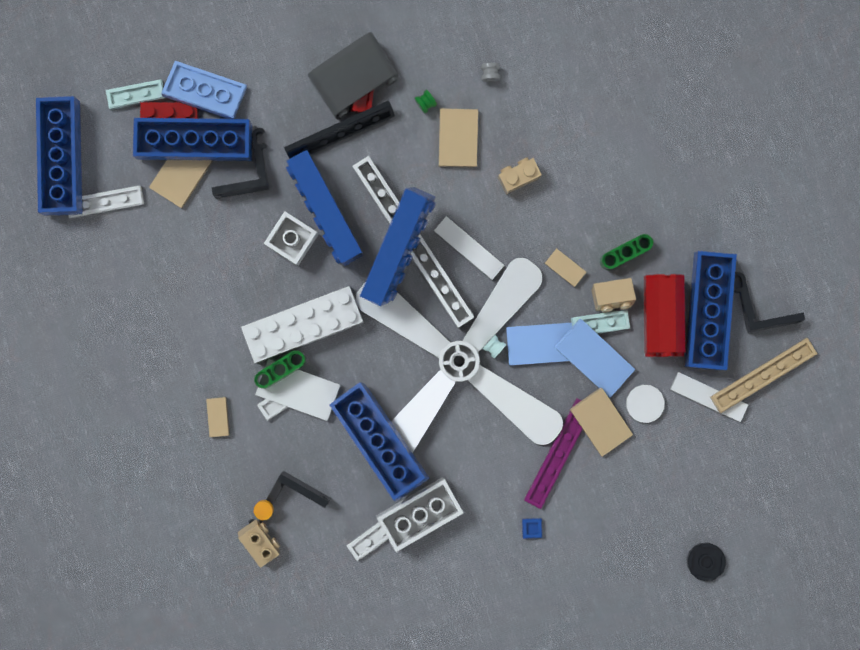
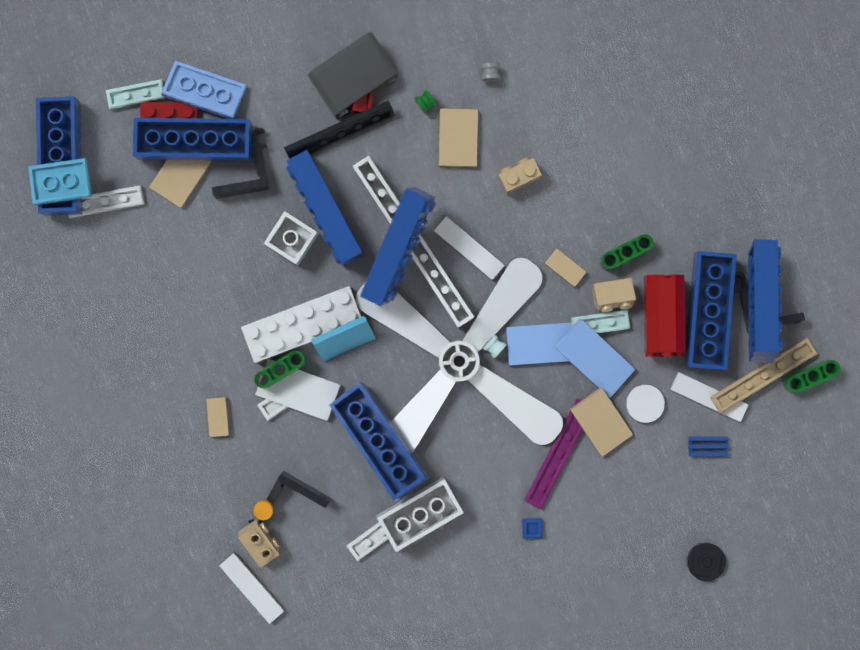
none -> medium azure tile [28,158,92,205]
none -> white tile [219,552,285,624]
none -> medium azure tile [311,316,376,362]
none -> blue tile [688,436,728,456]
none -> blue brick [748,239,783,363]
none -> green beam [783,360,841,393]

